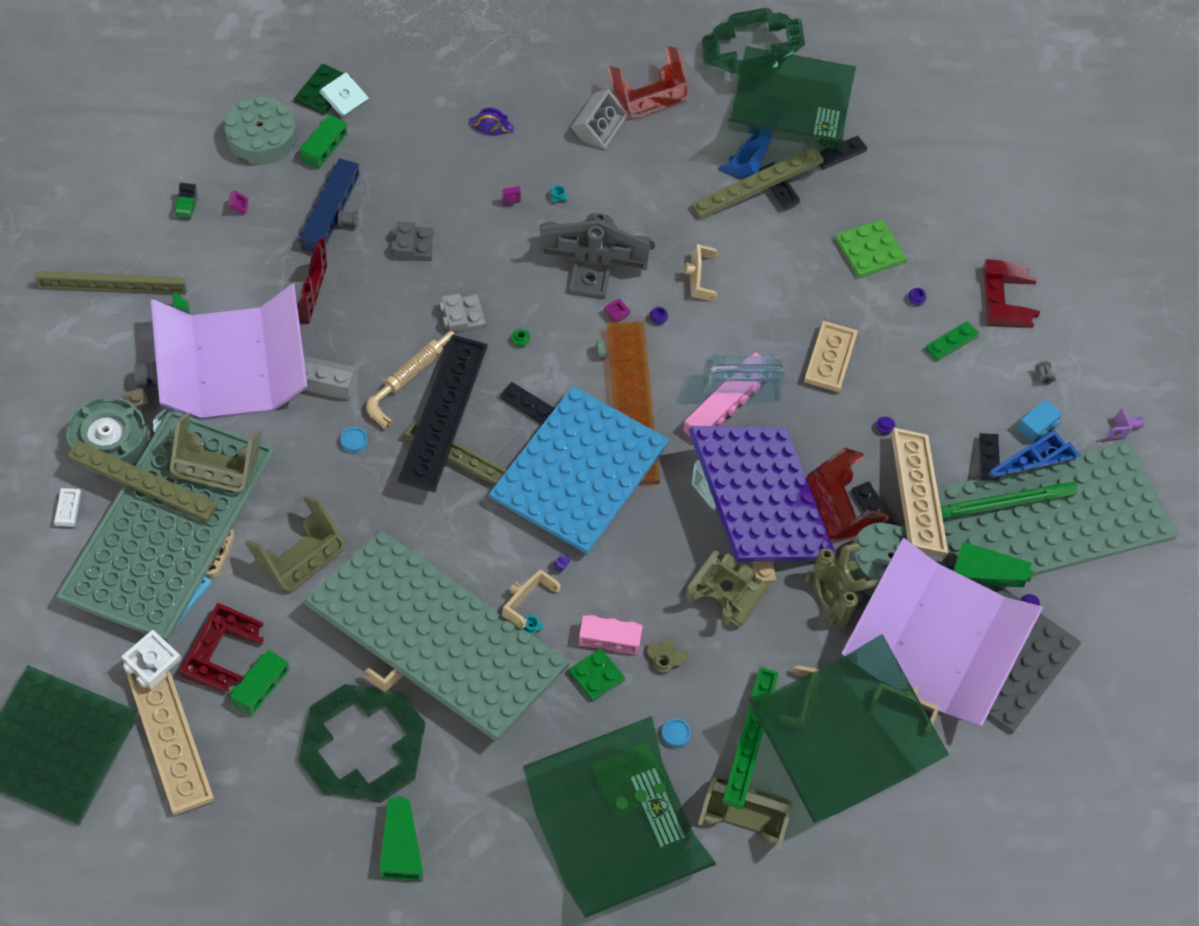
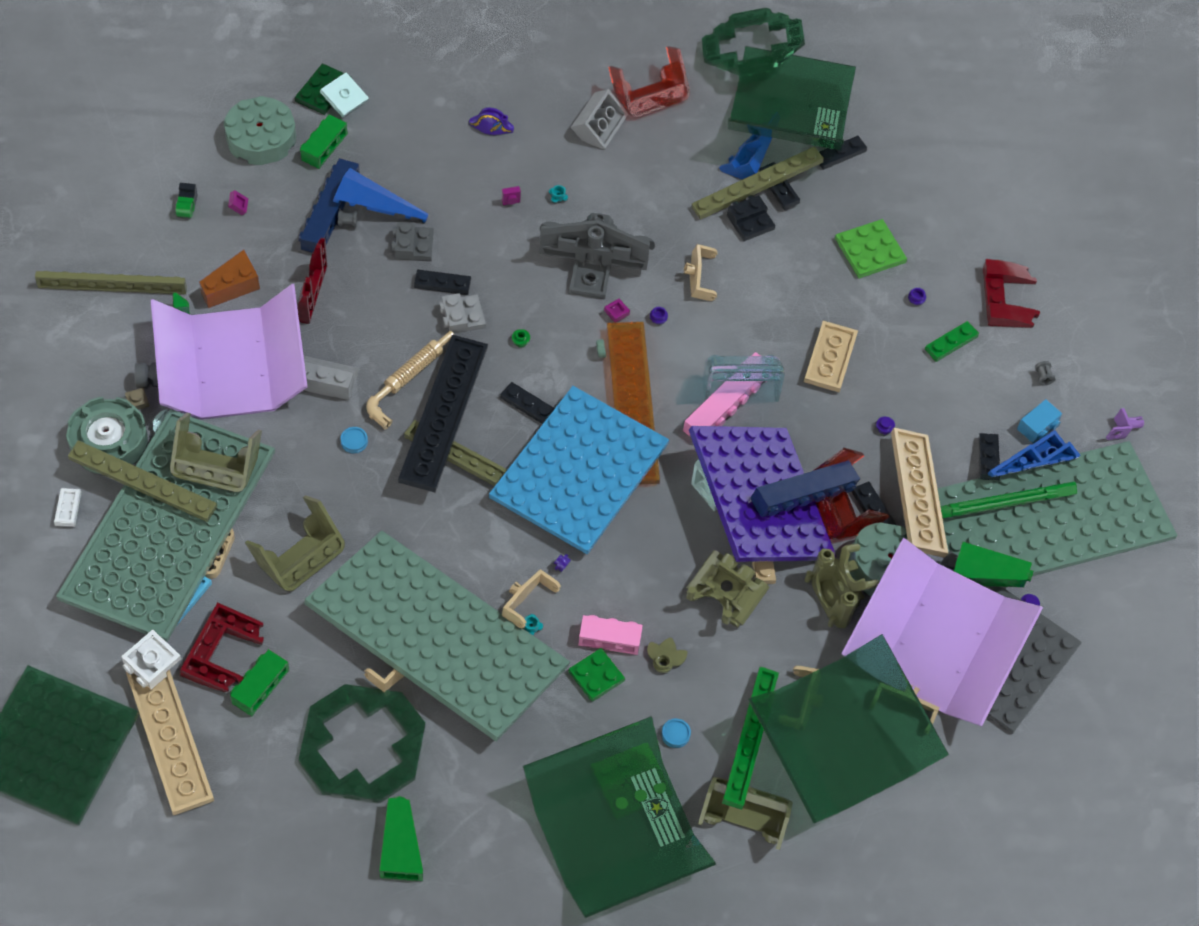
none -> dark orange wedge [199,250,260,308]
none -> blue wedge [333,168,429,223]
none -> black plate [414,269,471,295]
none -> black plate [727,195,776,241]
none -> dark blue brick [750,460,860,517]

